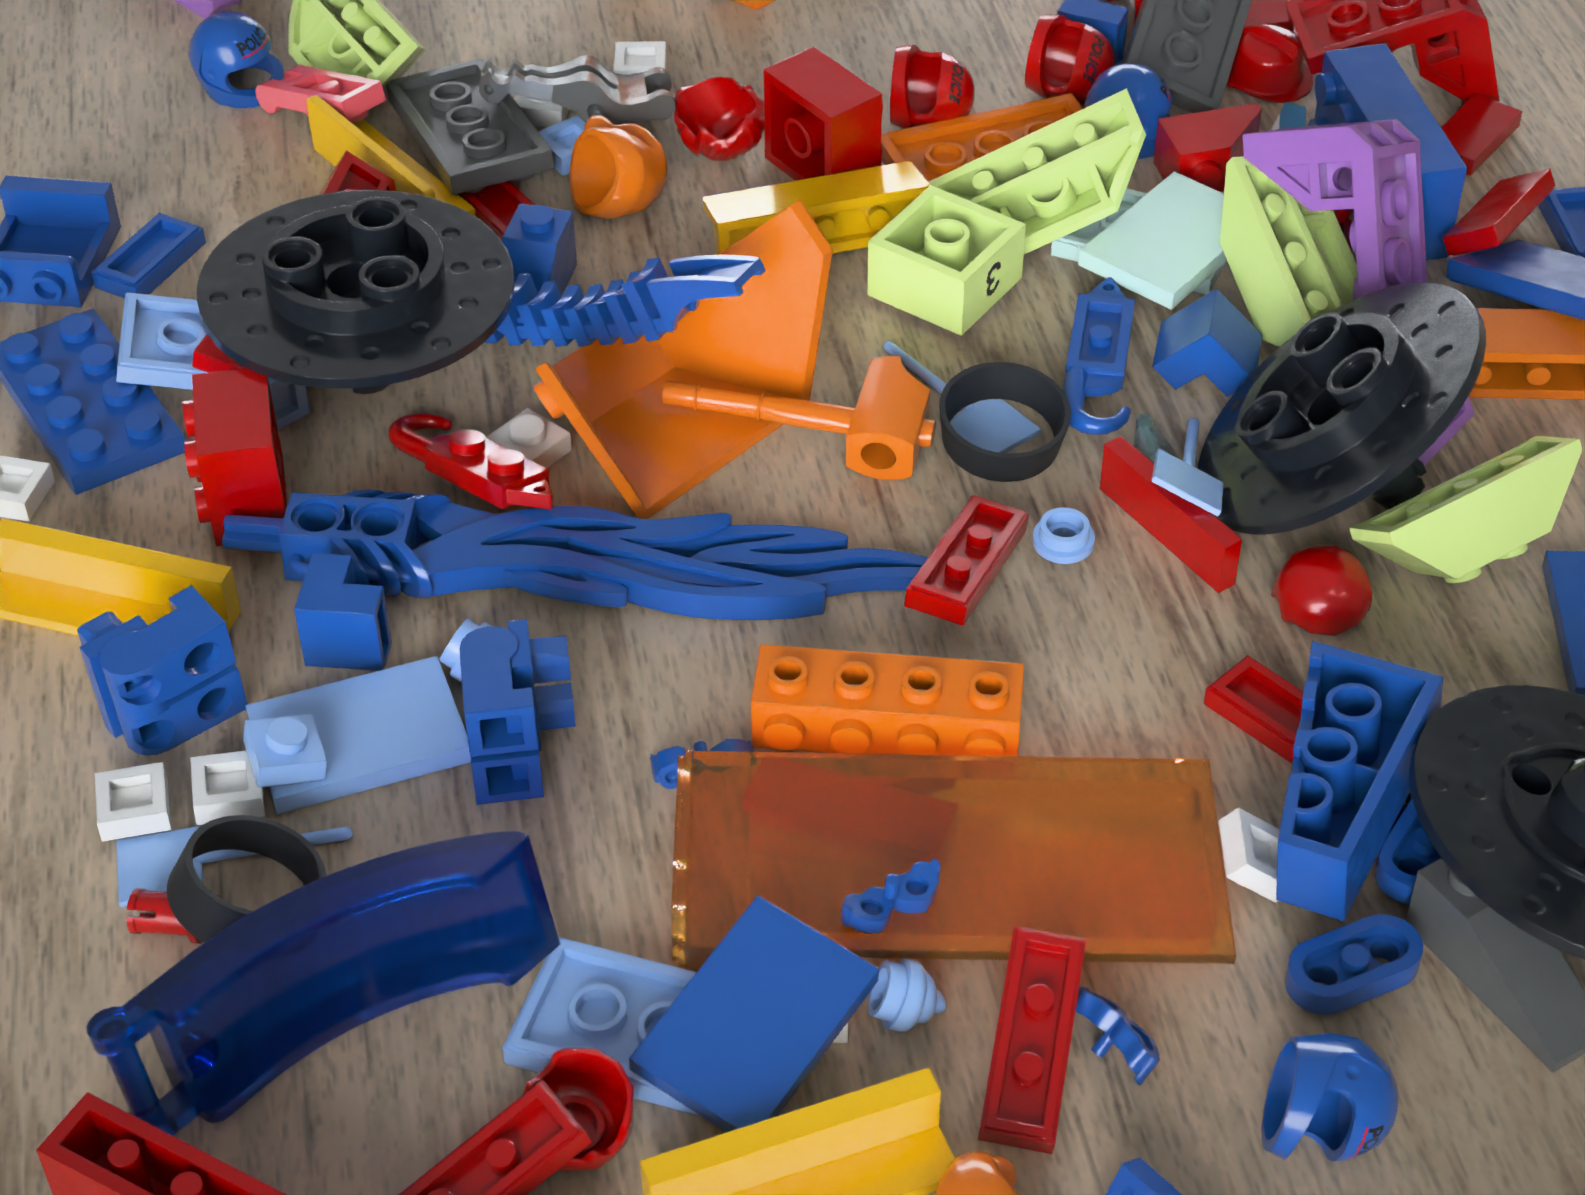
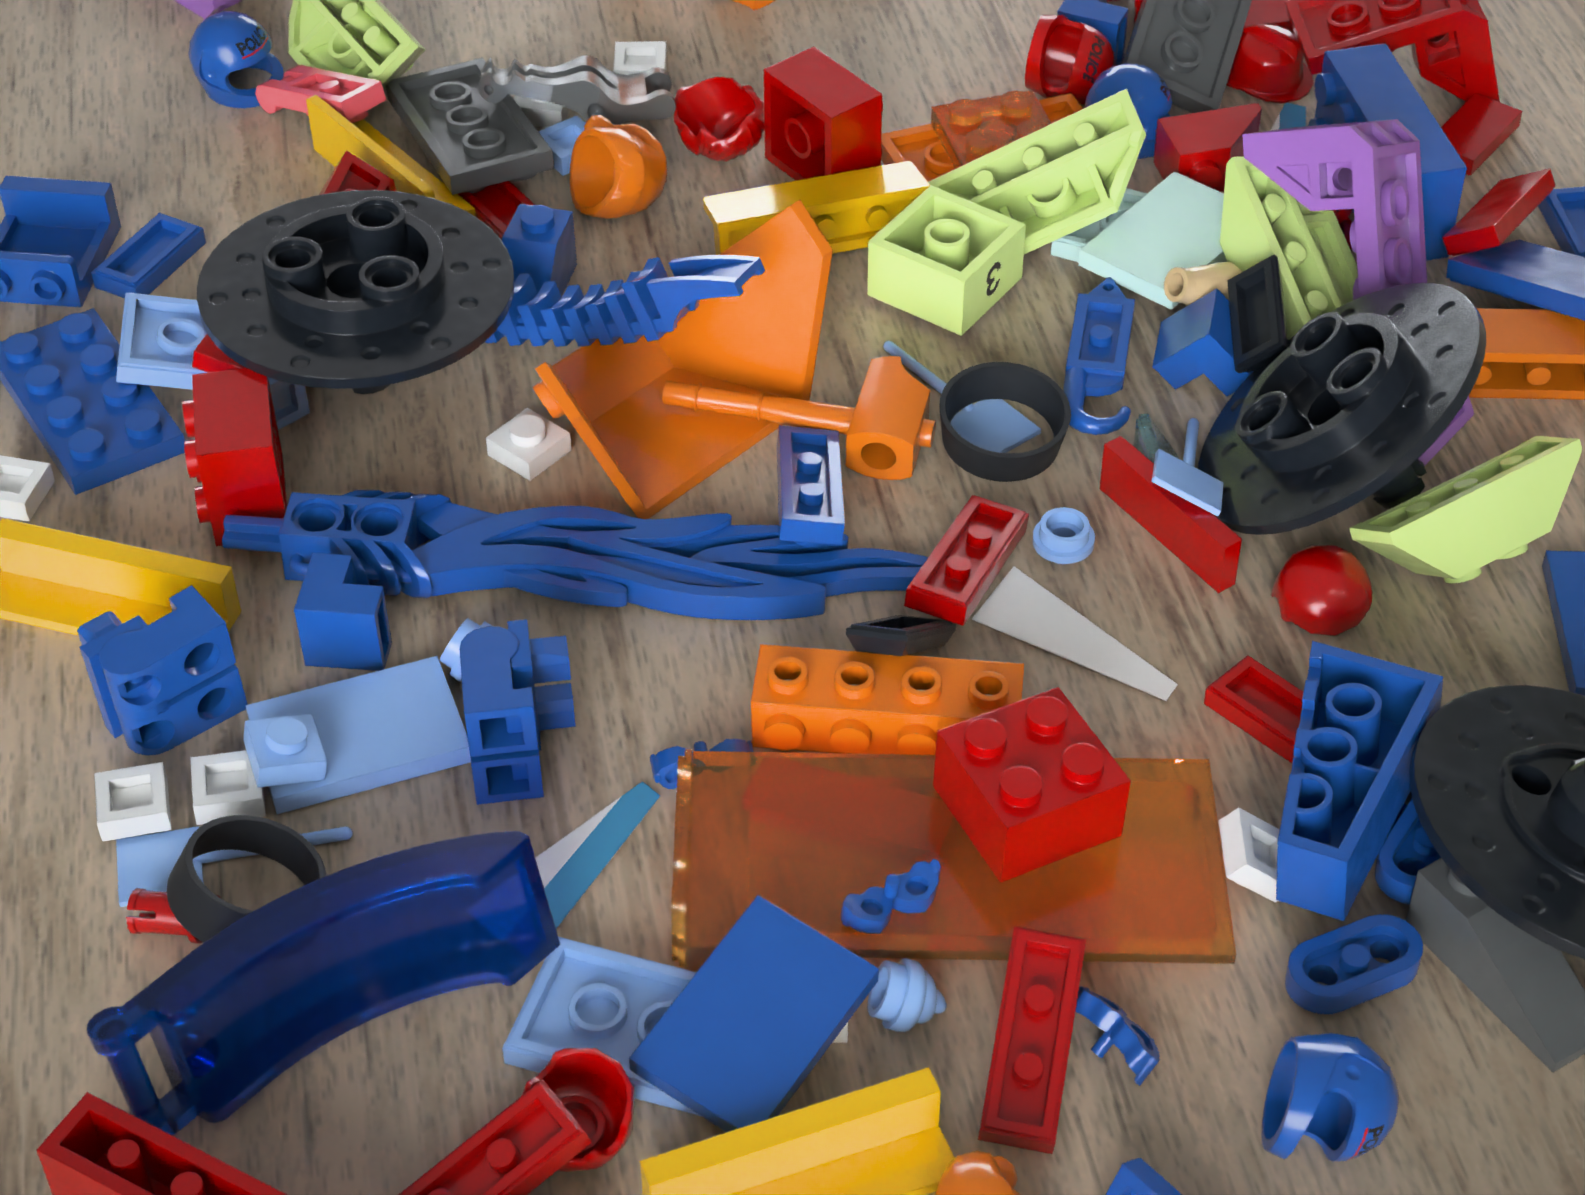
red plate [388,413,553,510] -> none
red helmet [890,45,975,129] -> none
none -> dark azure sticker [466,781,660,963]
none -> blue plate [777,425,845,547]
none -> black tile [846,615,956,656]
none -> clear orange plate [931,90,1052,169]
none -> red brick [933,687,1131,883]
none -> white sticker [972,566,1178,701]
none -> tan cone [1164,262,1243,306]
none -> black tile [1227,254,1289,373]

